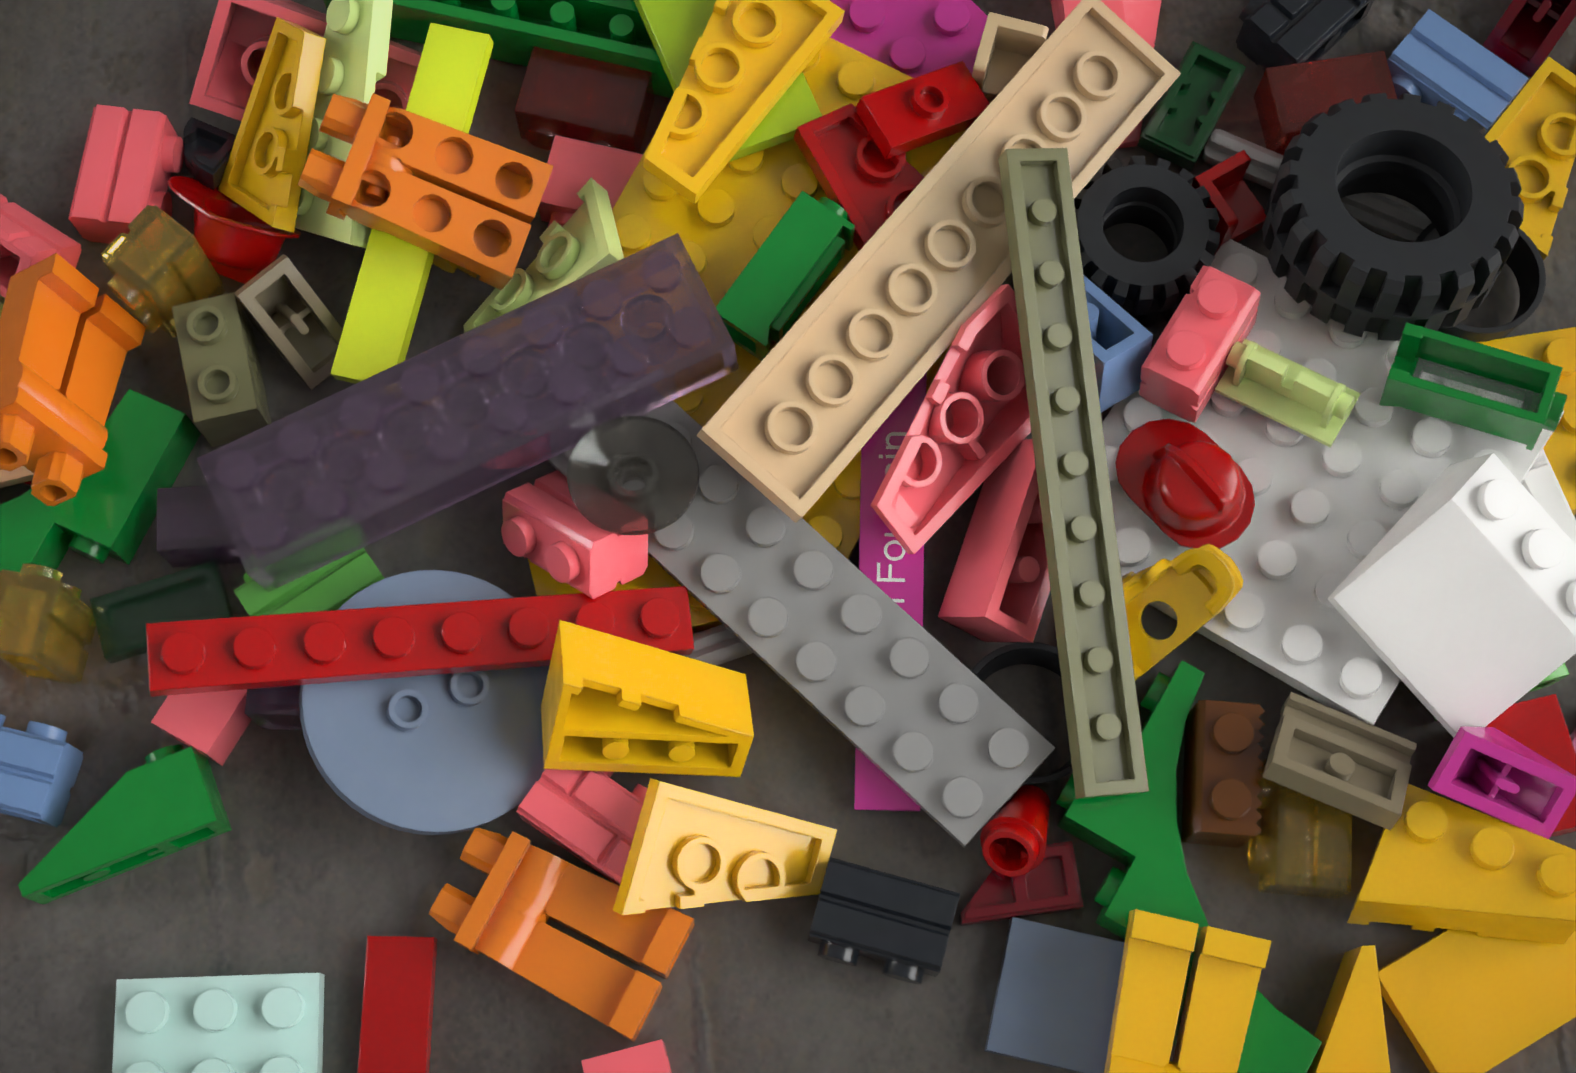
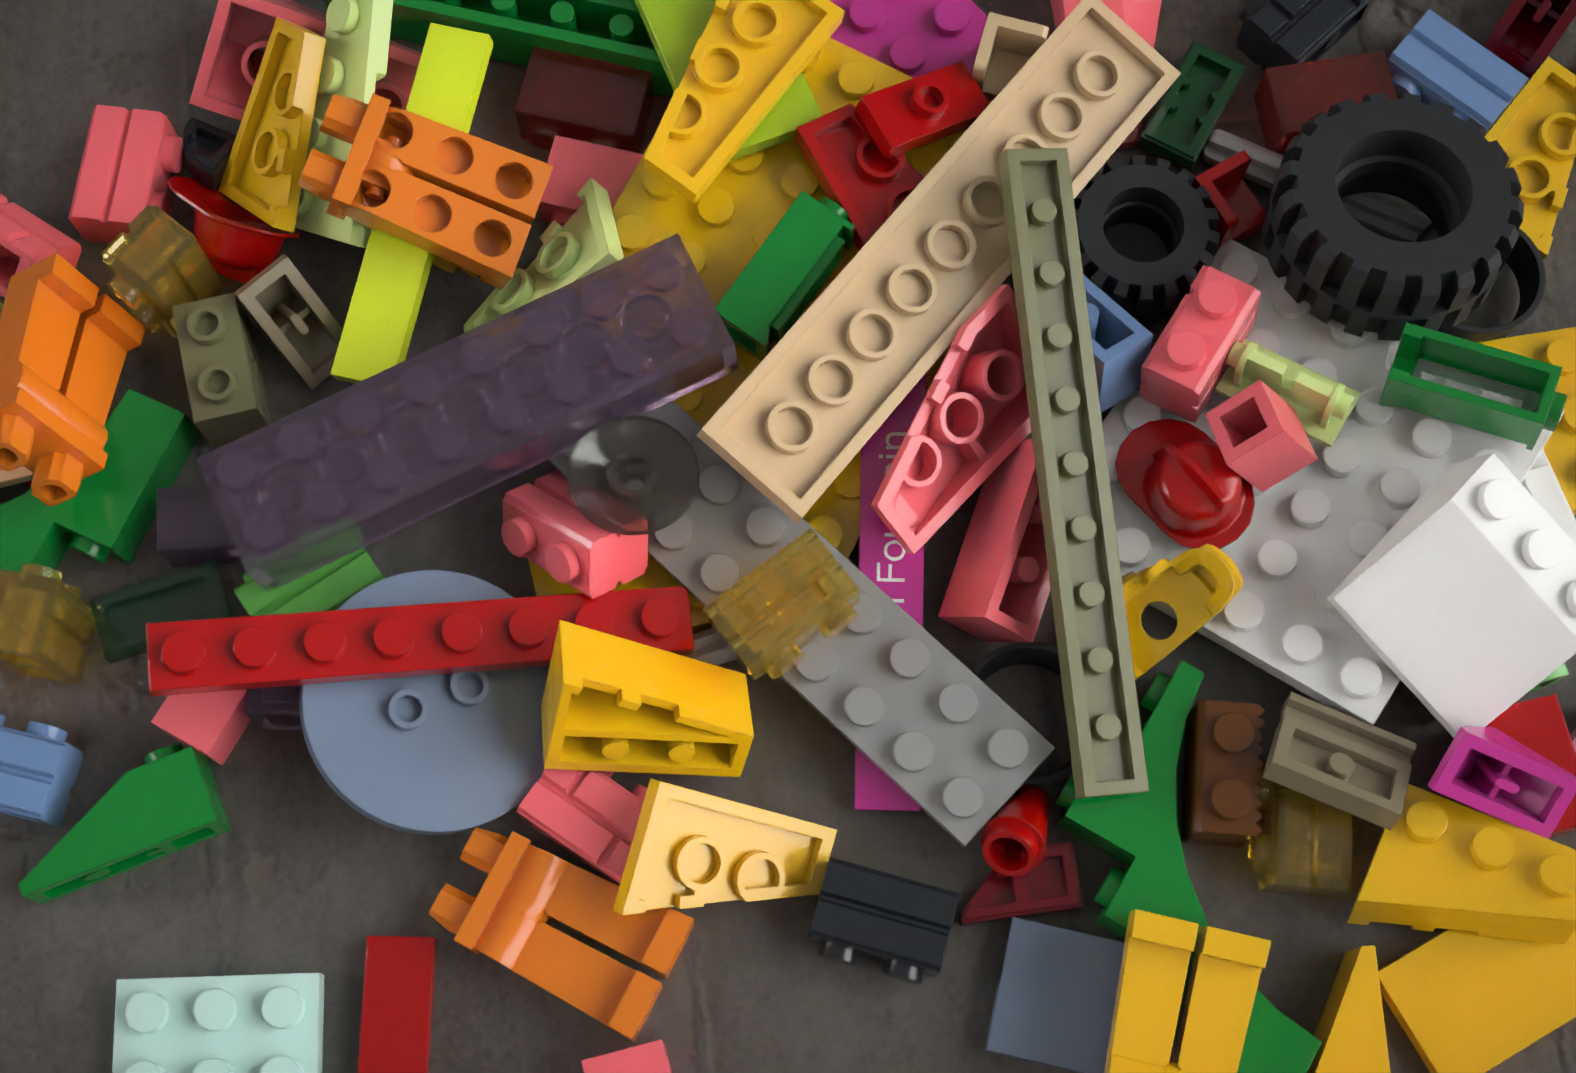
none -> clear yellow brick [703,528,860,681]
none -> coral brick [1205,380,1318,492]

